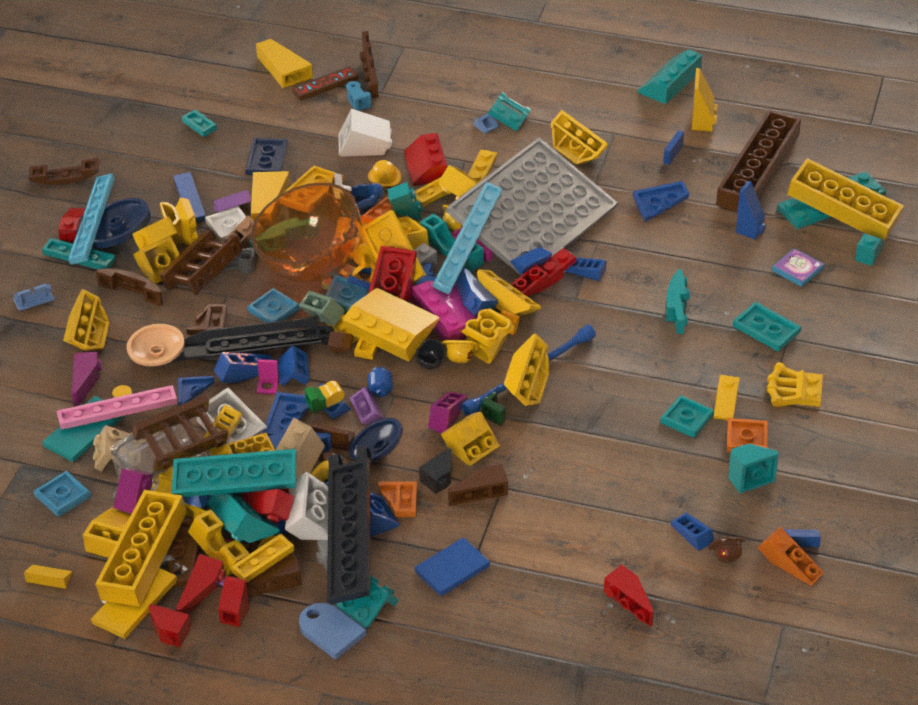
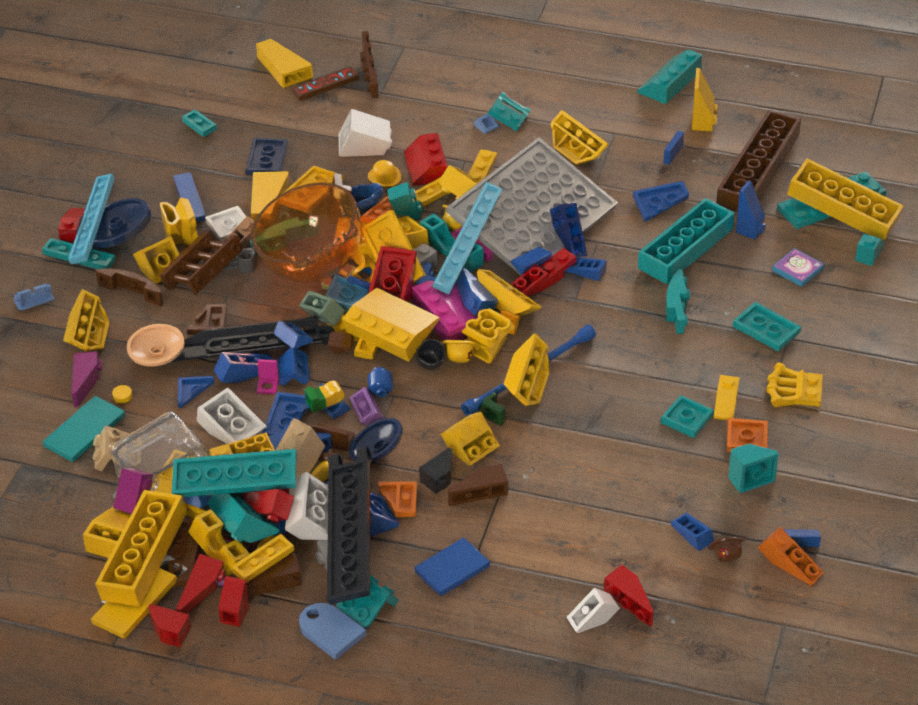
yellow slope [24,565,73,589] -> none
reddish brown slope [29,158,100,185] -> none
dark azure tile [34,471,91,517] -> none
bright pink plate [57,385,177,430] -> none
yellow slope [132,216,177,250] -> none
reddish brown fence [132,395,228,472] -> none
yellow slope [203,405,242,440] -> none
medium lavender slope [213,190,252,212] -> none
dark azure tile [247,288,300,323] -> none
dark azure leg [346,81,371,111] -> none
magenta slope [428,391,468,433] -> none
none -> blue slope [274,321,313,348]
none -> clear blue slope [550,203,588,258]
none -> white slope [567,588,620,633]
none -> teal brick [638,198,734,284]

